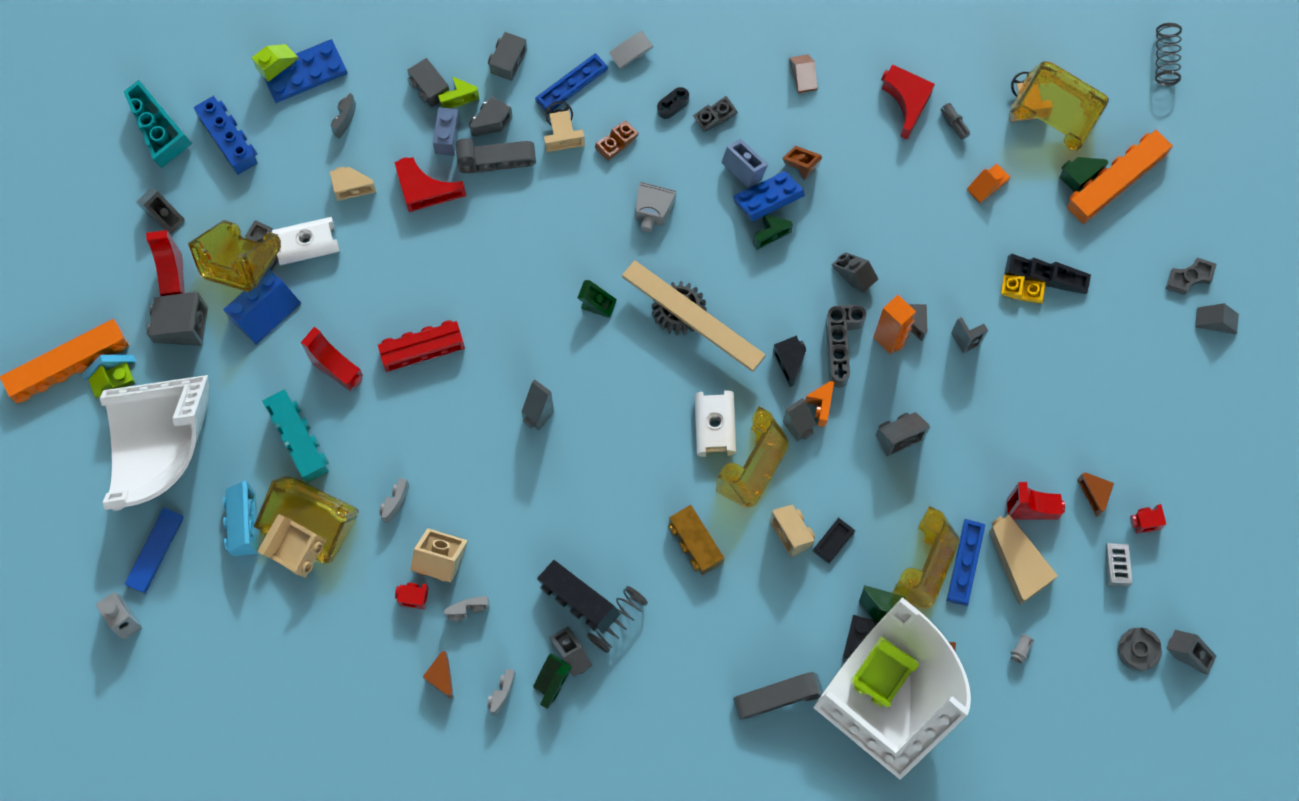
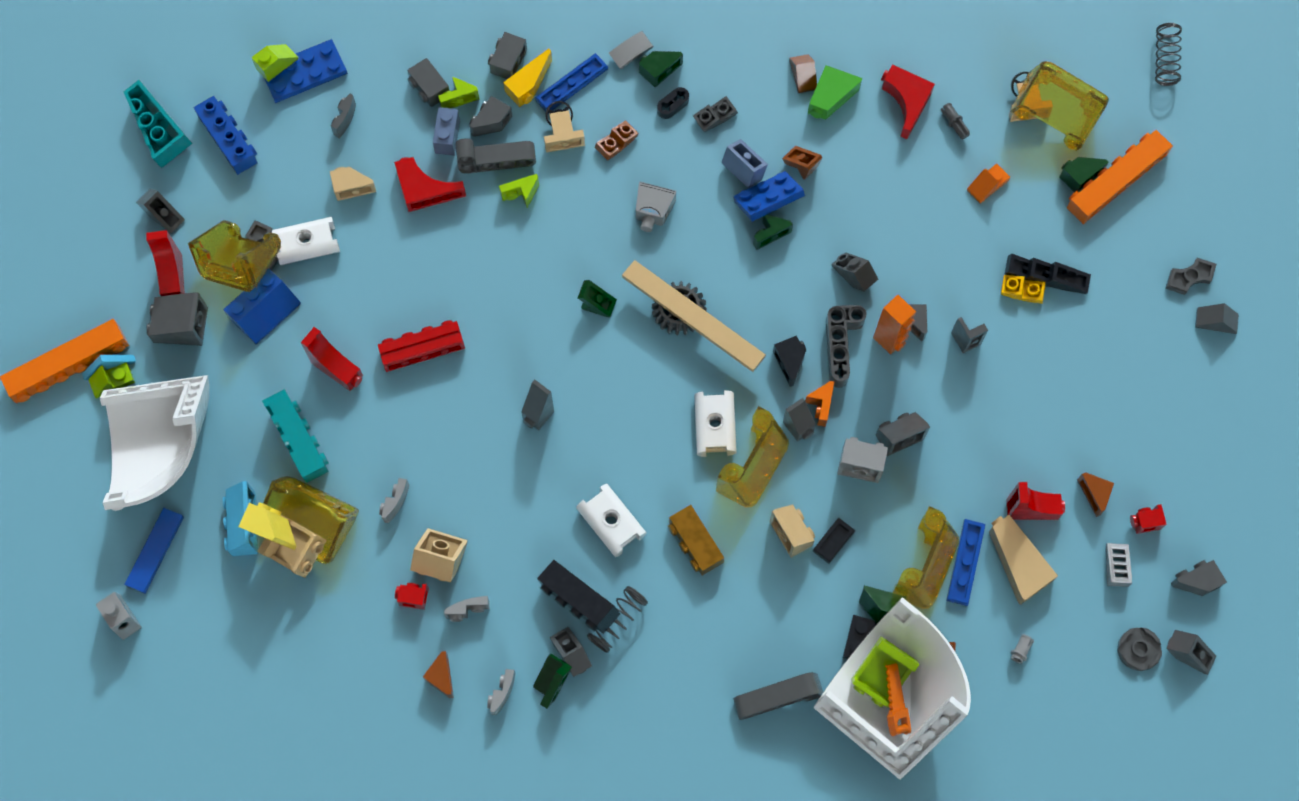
none -> light yellow slope [238,502,296,550]
none -> lime slope [499,174,539,208]
none -> yellow slope [503,48,552,107]
none -> white piece [576,484,647,557]
none -> dark green slope [639,51,683,87]
none -> bright green slope [808,65,862,120]
none -> light grey container [837,437,888,483]
none -> orange piece [885,663,911,736]
none -> dark grey slope [1171,560,1227,596]

